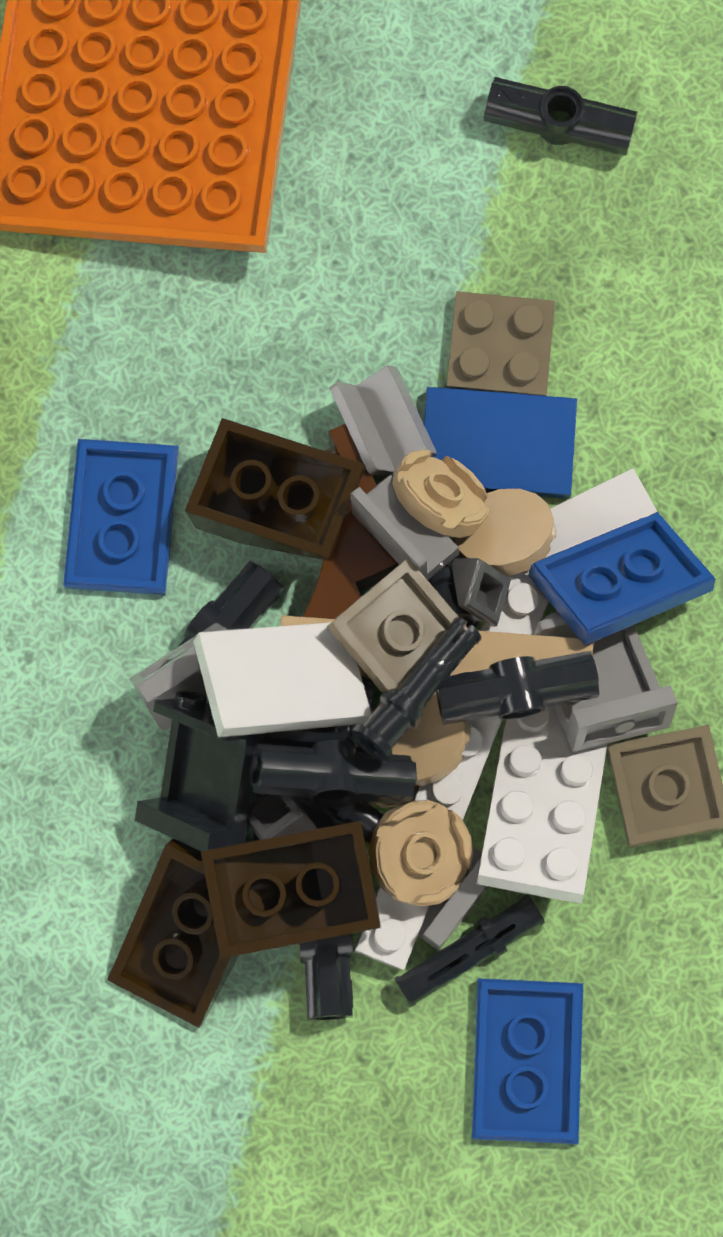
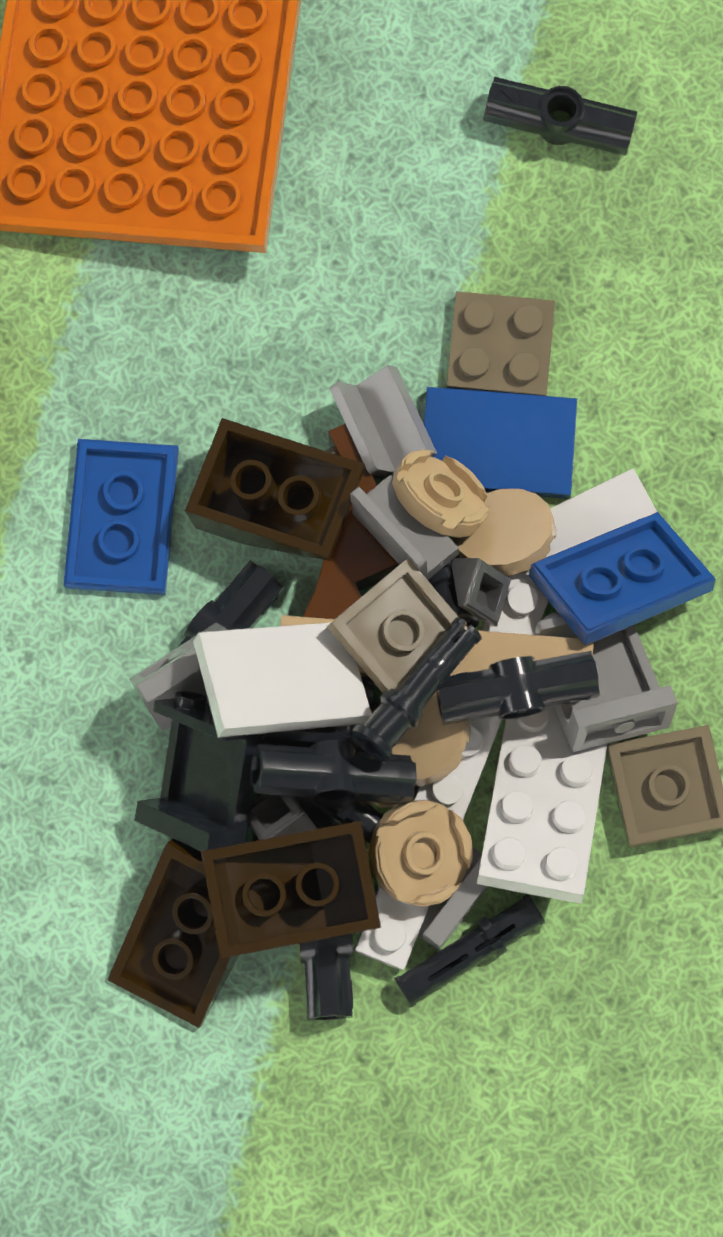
blue tile [471,978,583,1144] -> none

